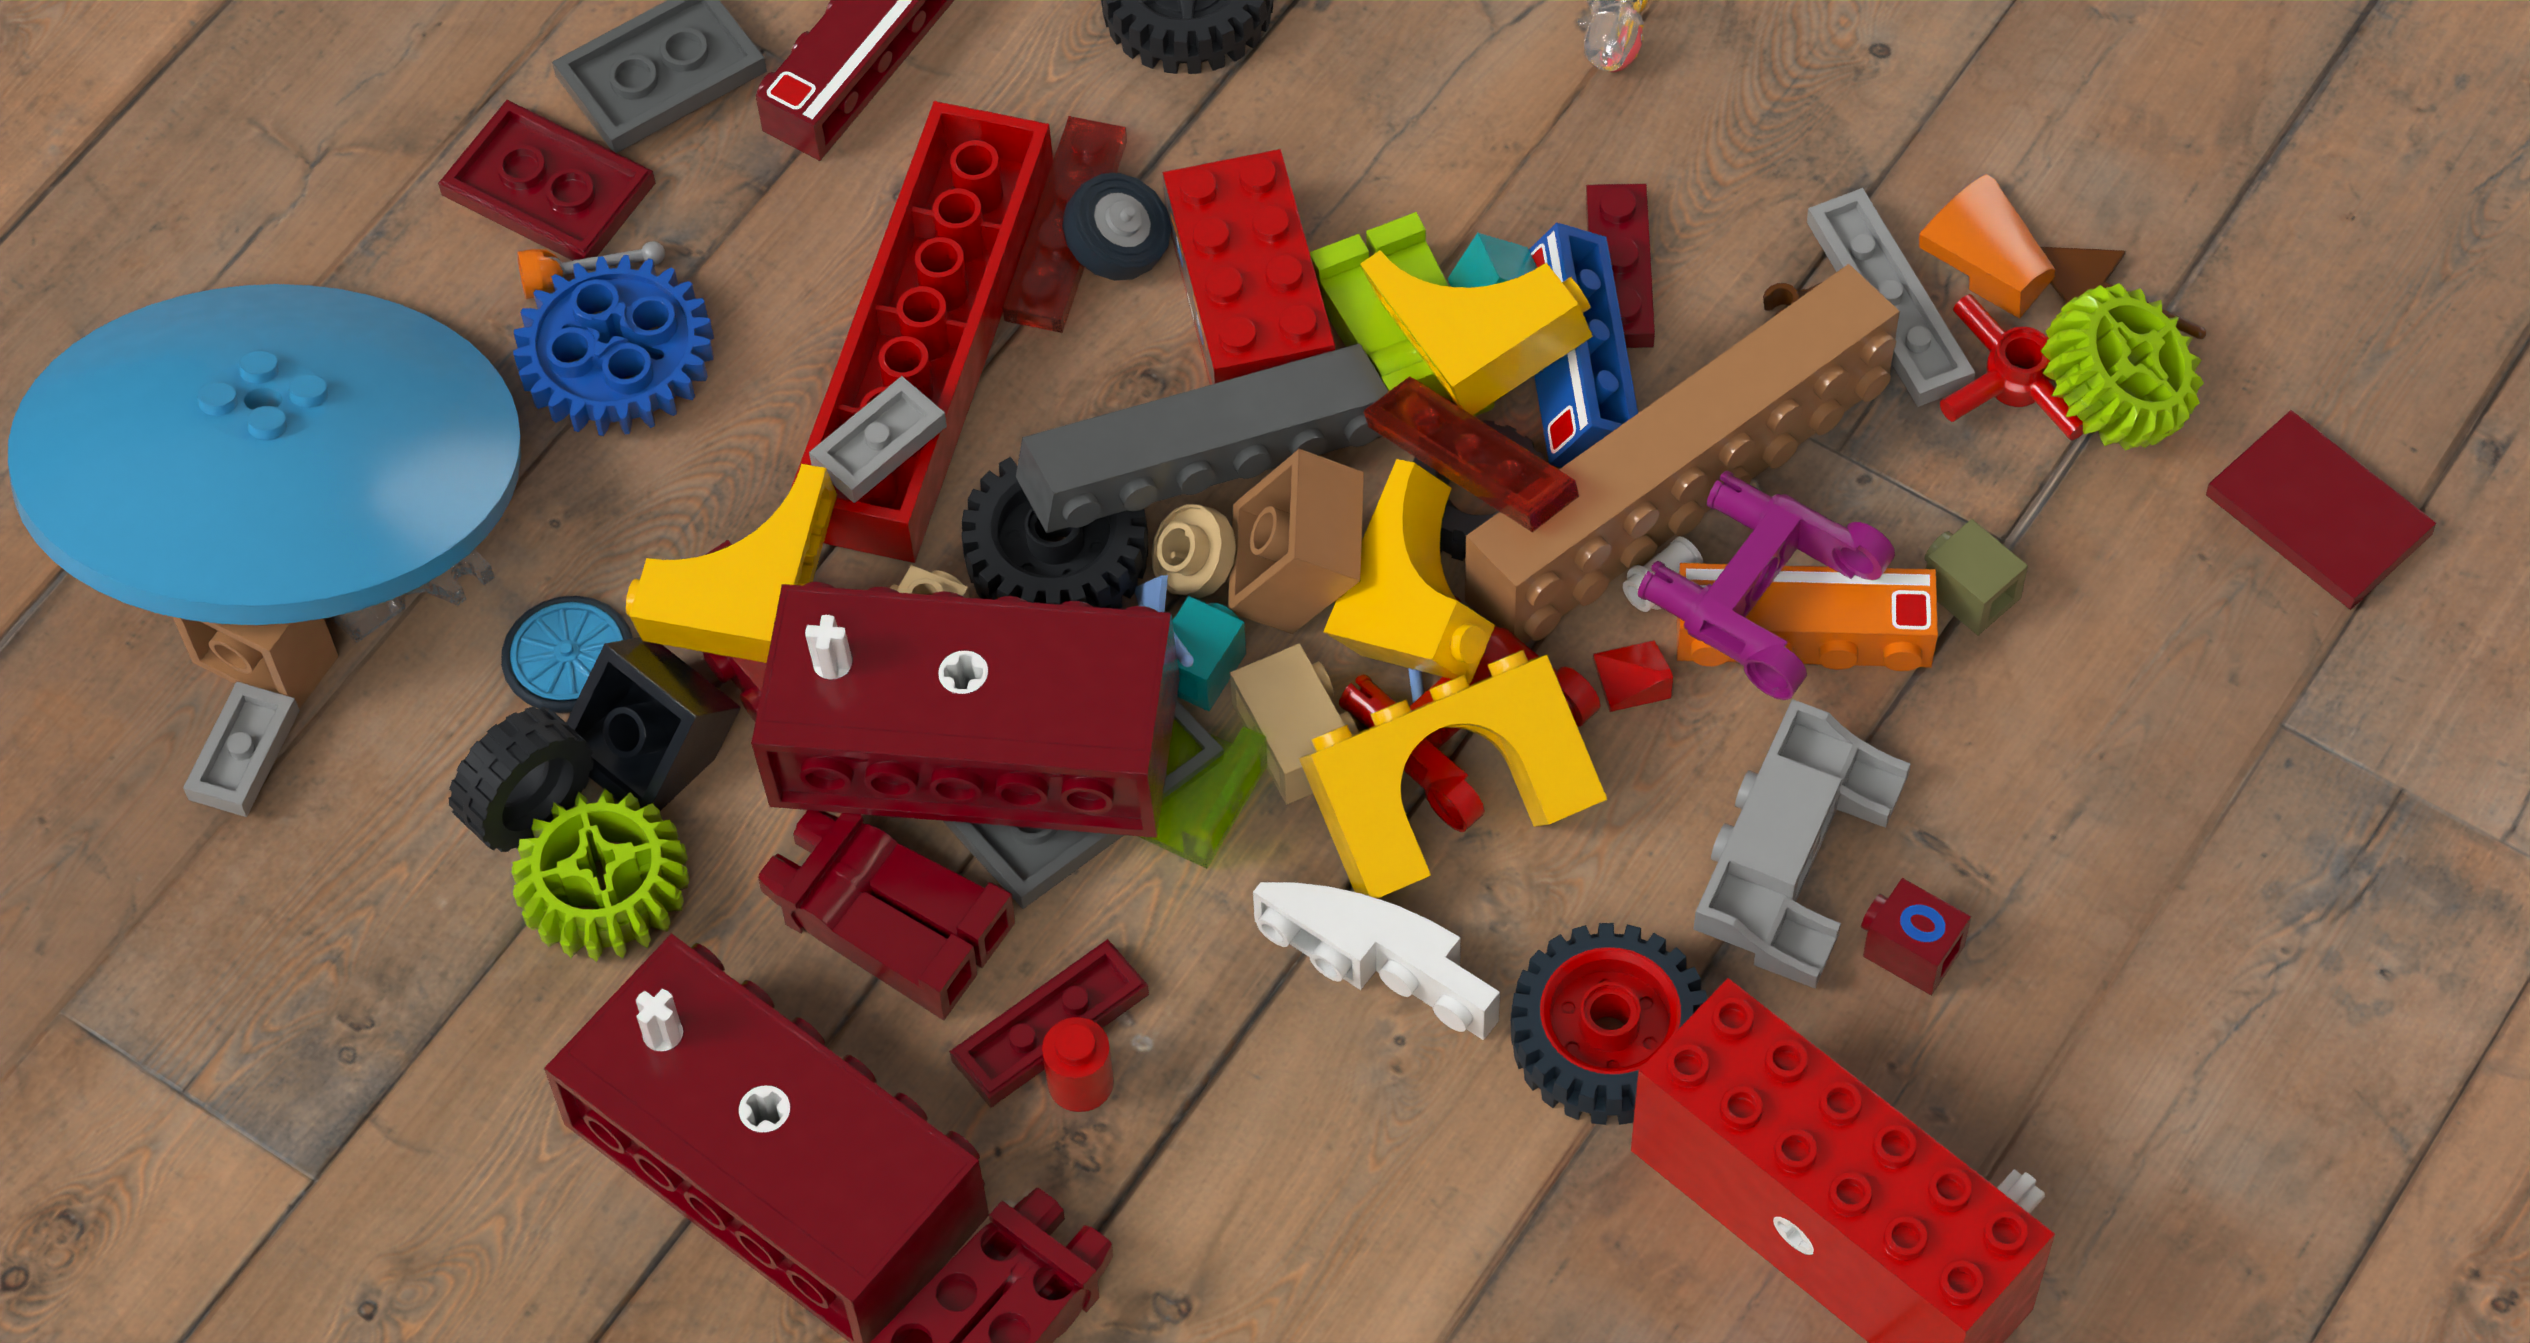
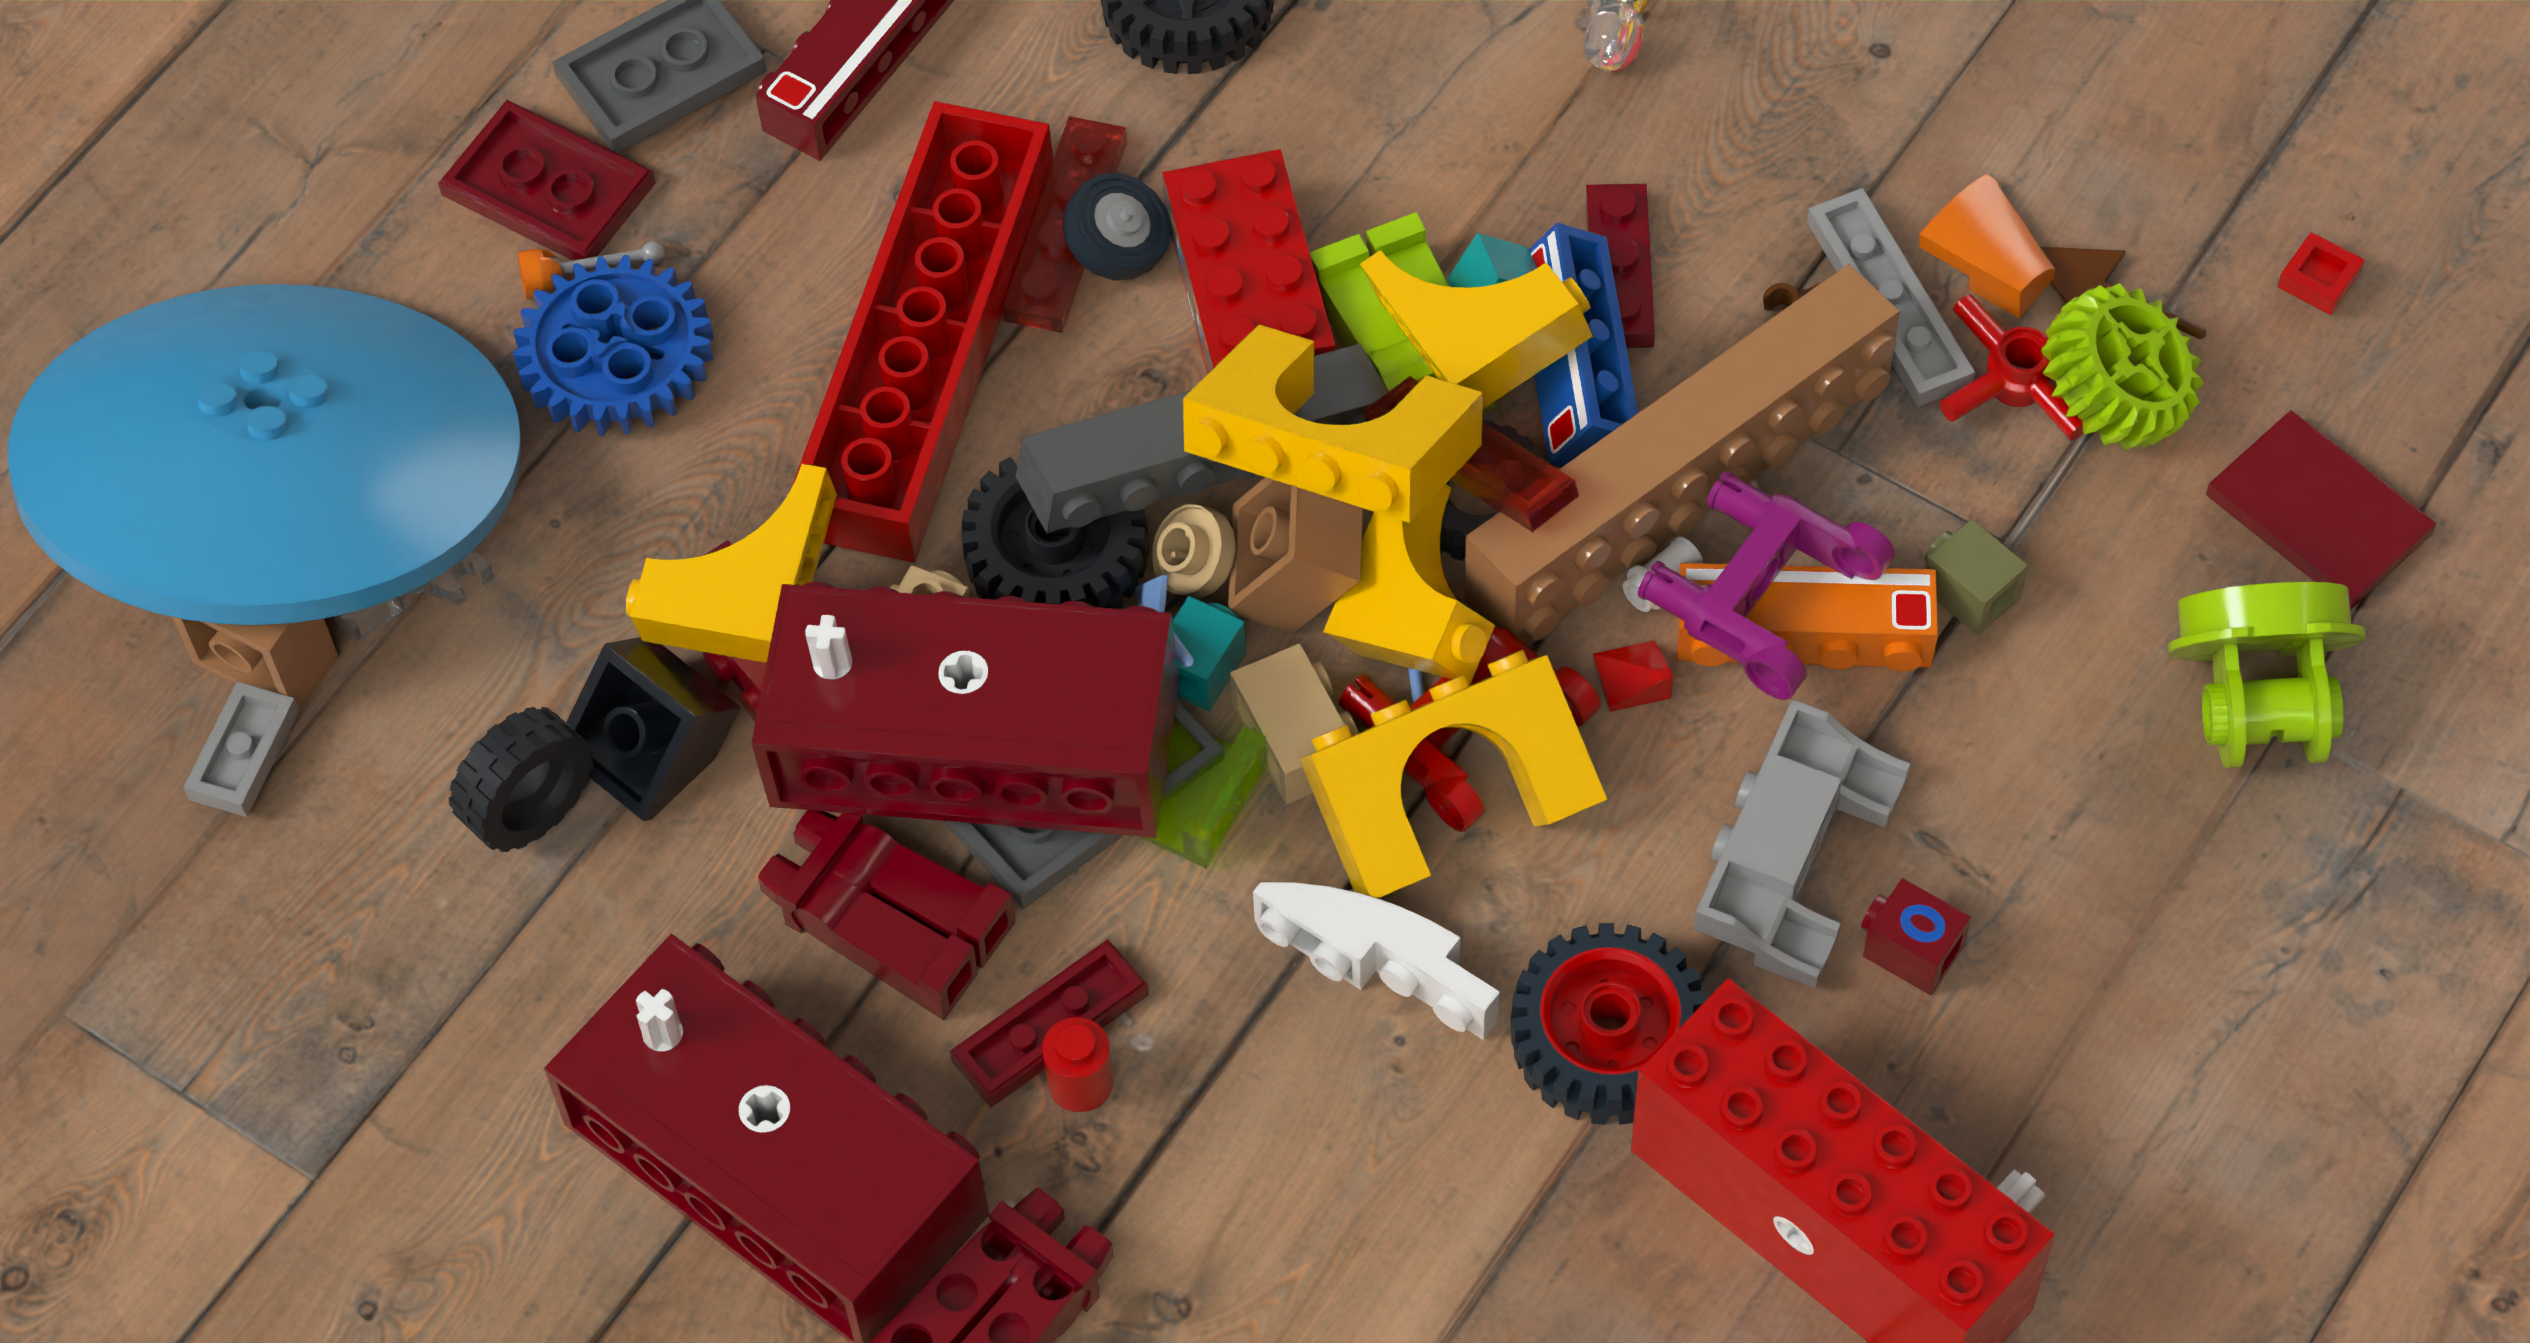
dark azure wheel [501,596,633,713] -> none
lime gear [511,788,690,962] -> none
light grey plate [809,376,947,503] -> none
none -> yellow arch [1183,325,1483,523]
none -> lime piece [2167,582,2366,768]
none -> red plate [2277,232,2365,315]

